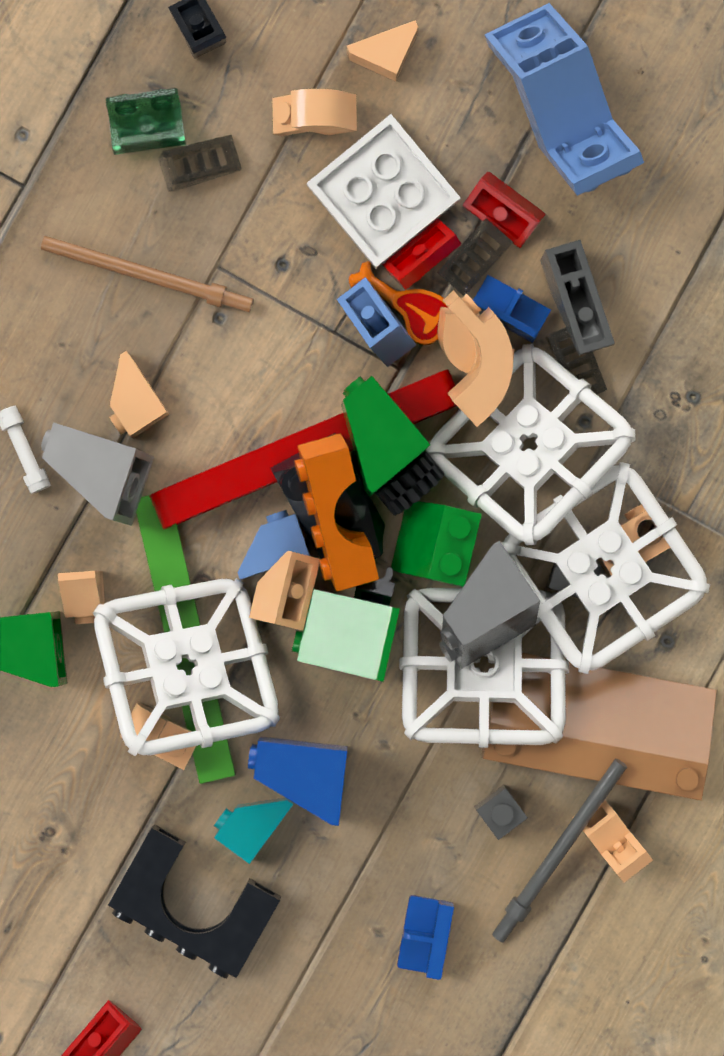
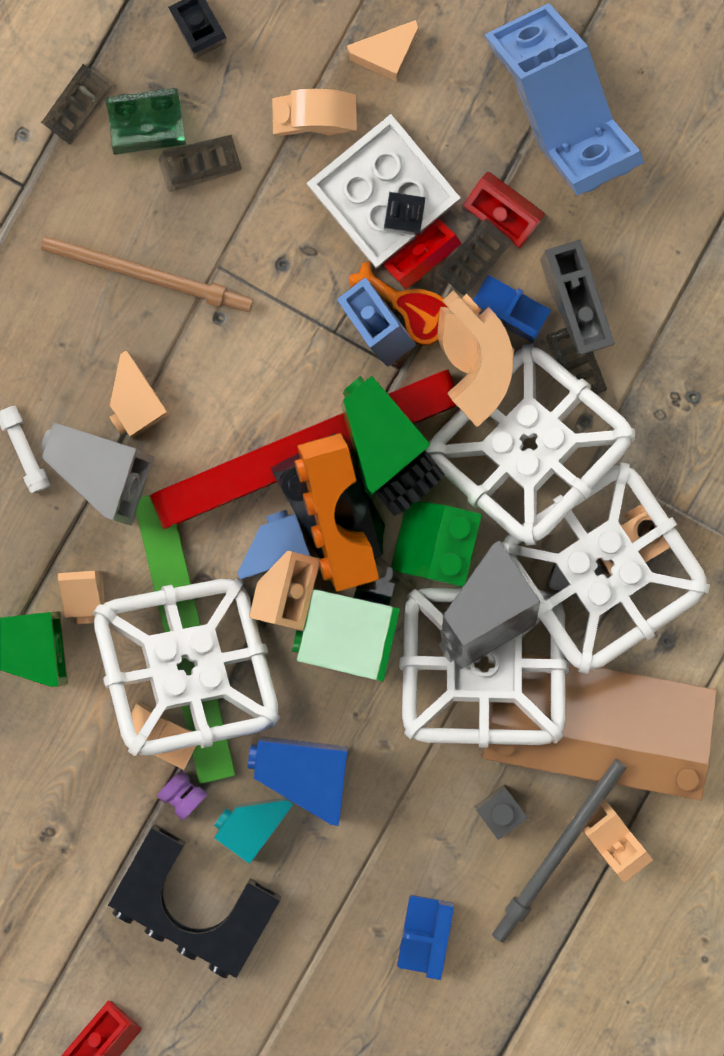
none -> clear smoke slope [41,64,117,145]
none -> medium lavender wheel [156,769,208,821]
none -> black tile [384,192,426,236]

